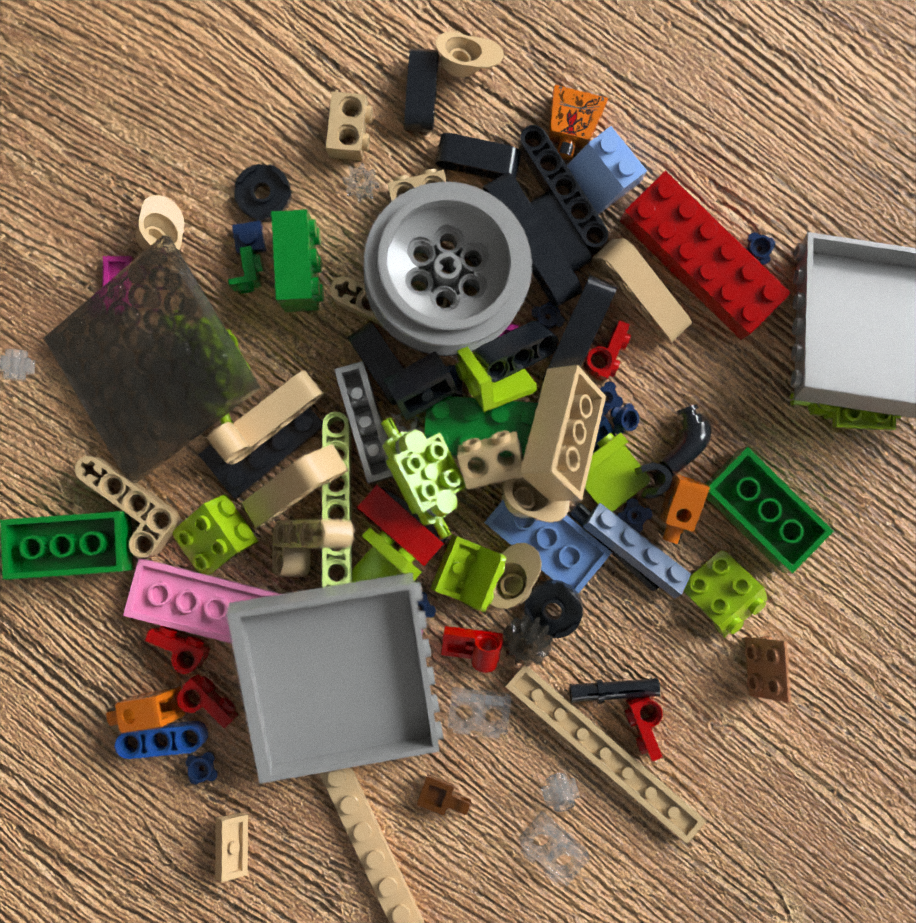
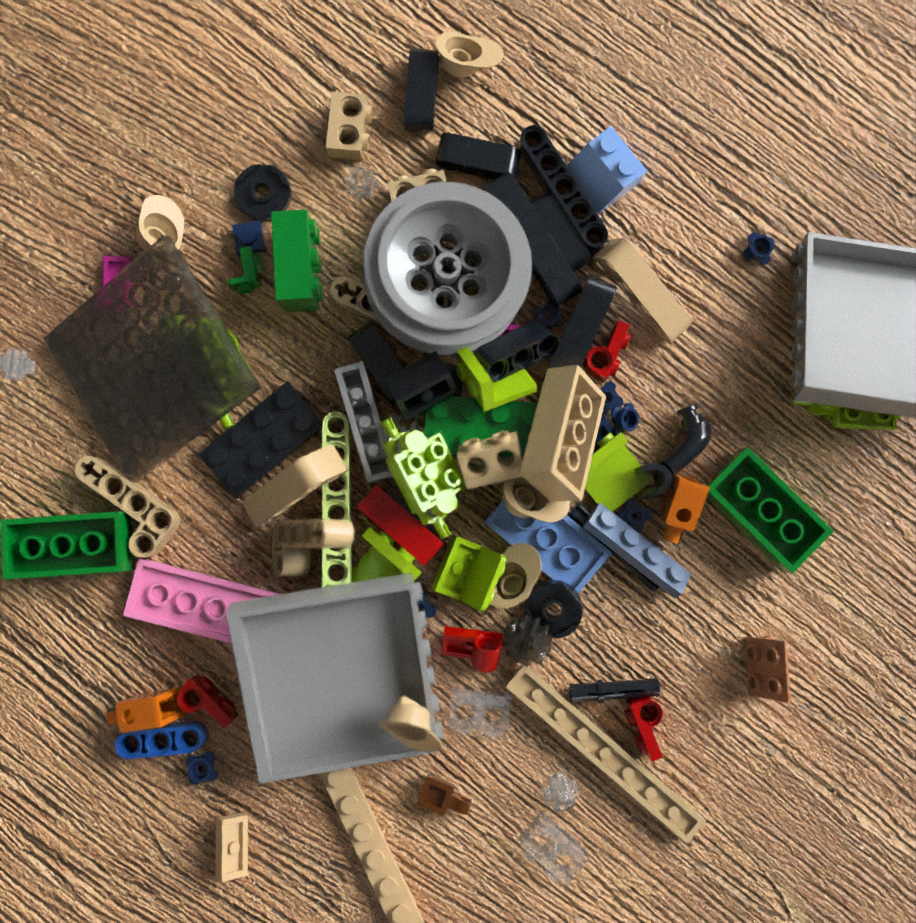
red plate [145,625,211,674] -> none
lime bracket [172,494,258,575] -> none
tan beam [207,370,324,465] -> none
orange torso [548,85,608,160] -> none
red brick [619,170,791,340] -> none
lime bracket [683,550,768,638] -> none
none -> tan piece [379,696,441,752]

